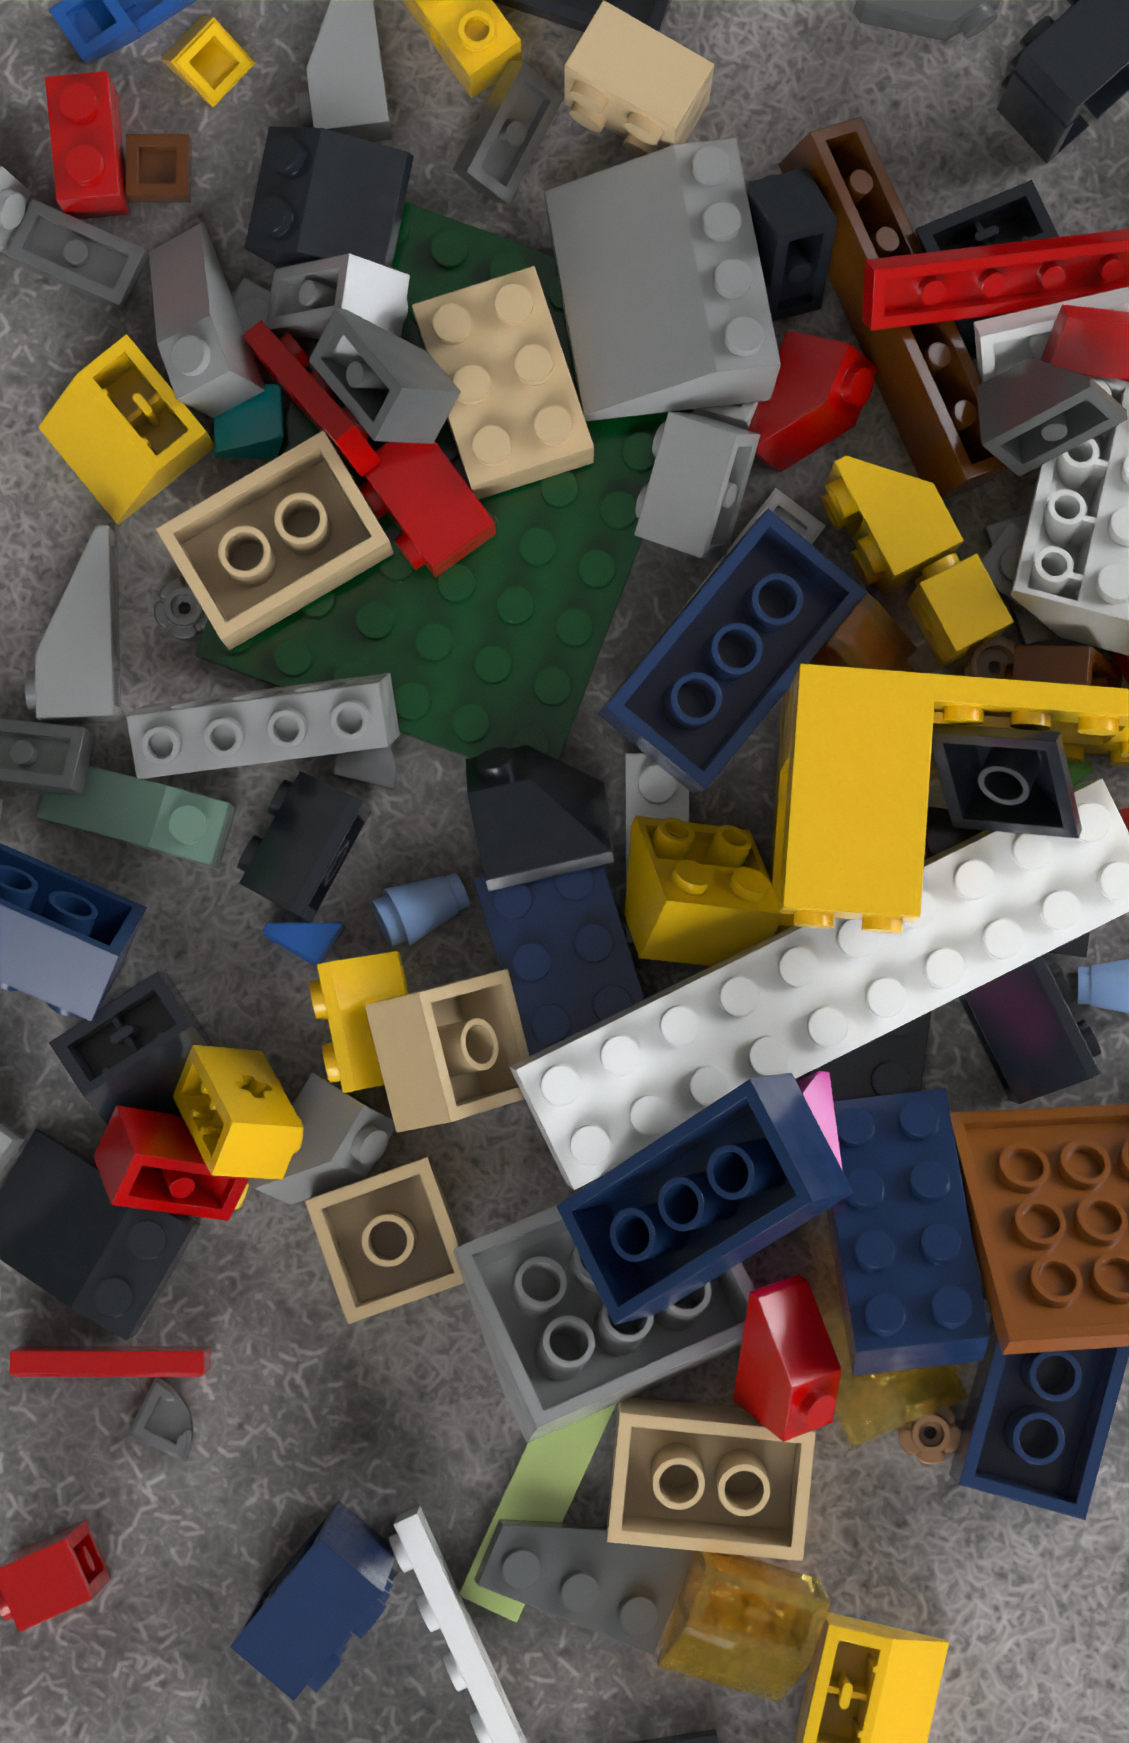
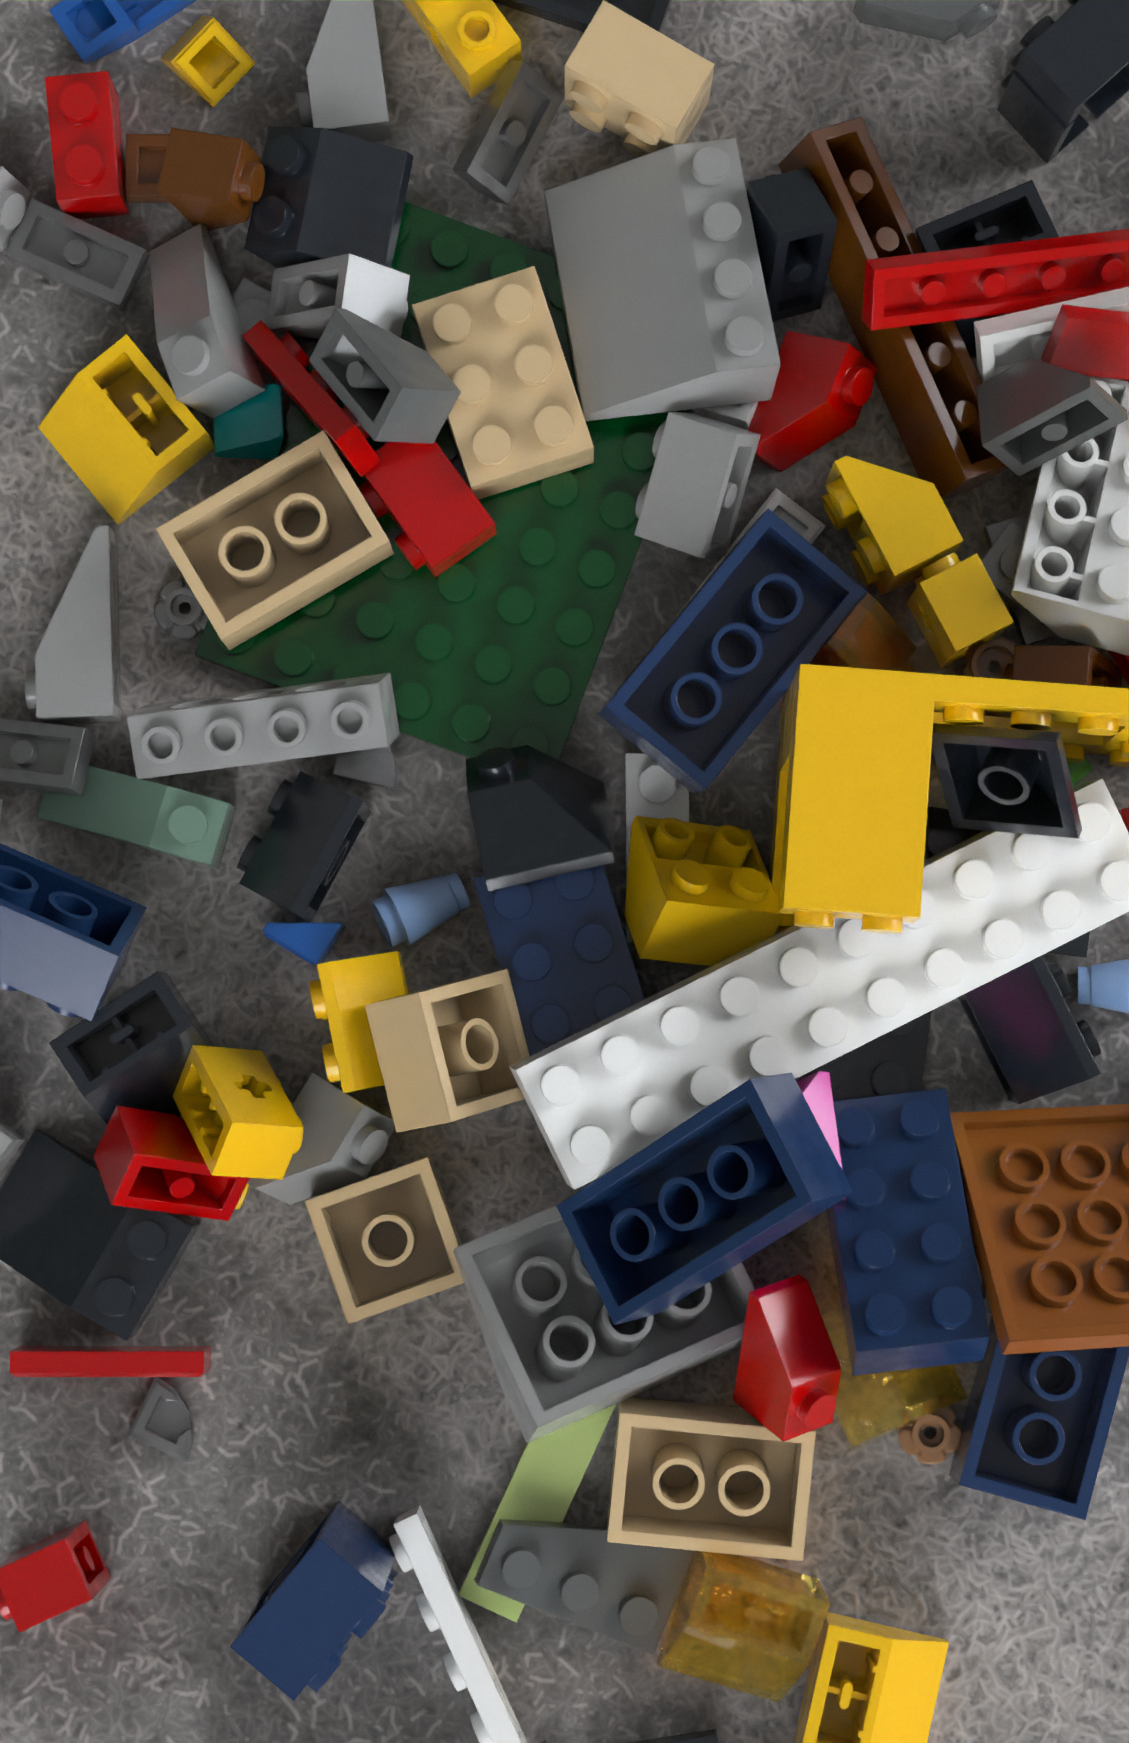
none -> reddish brown slope [157,127,265,231]

